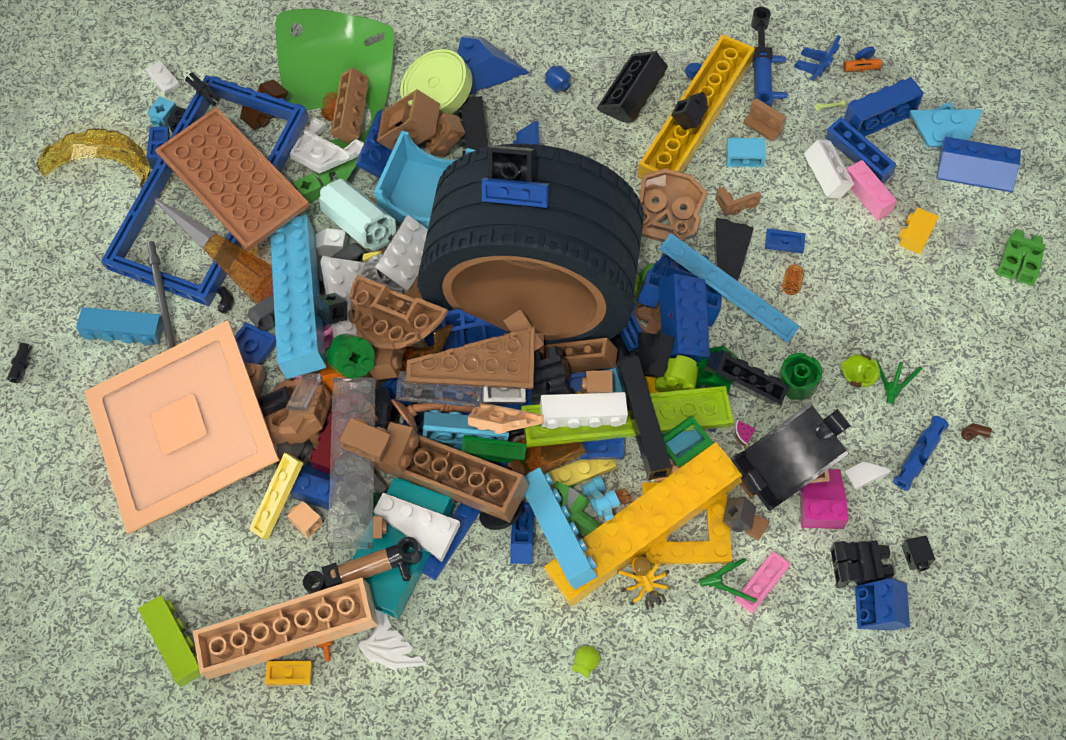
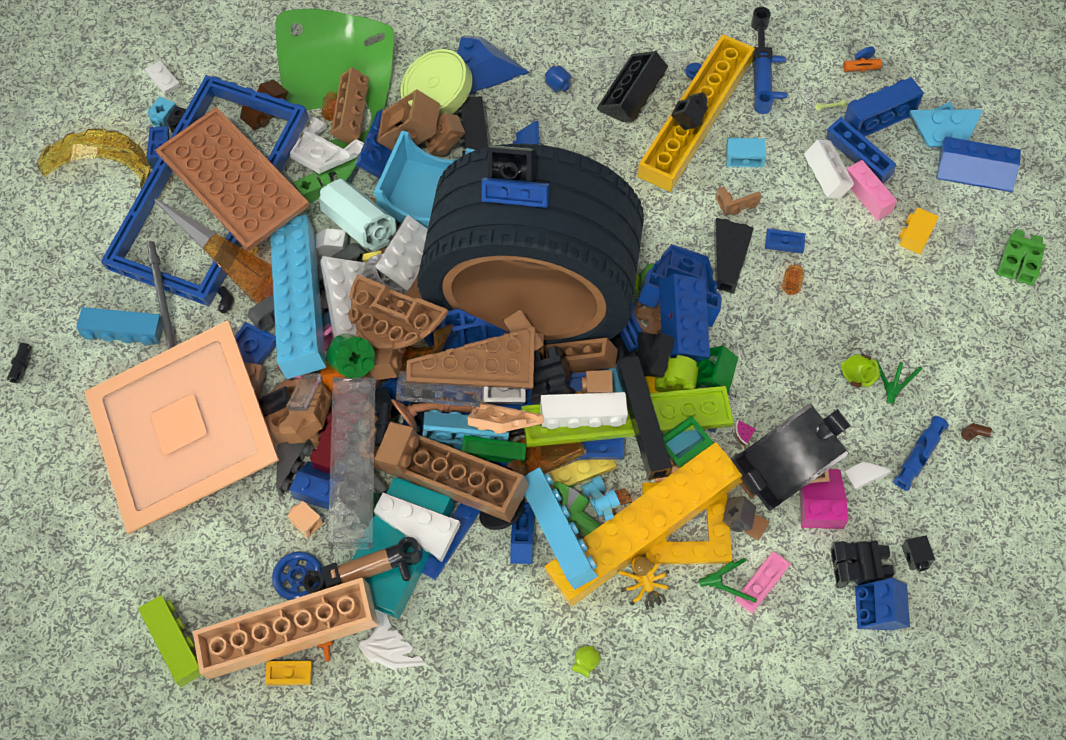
black pin [185,72,220,106] -> none
light yellow plate [250,453,303,539] -> none
black brick [317,293,347,324] -> none
medium nougat brick [339,417,390,464] -> none
medium nougat plate [373,516,386,538] -> none
medium nougat brick [640,168,708,242] -> none
dark azure plate [659,233,800,342] -> none
black brick [704,350,789,405] -> none
medium nougat bracket [743,98,786,141] -> none
green brick [778,353,823,400] -> none
blue plate [794,35,841,81] -> none
none -> blue plate [272,551,323,600]

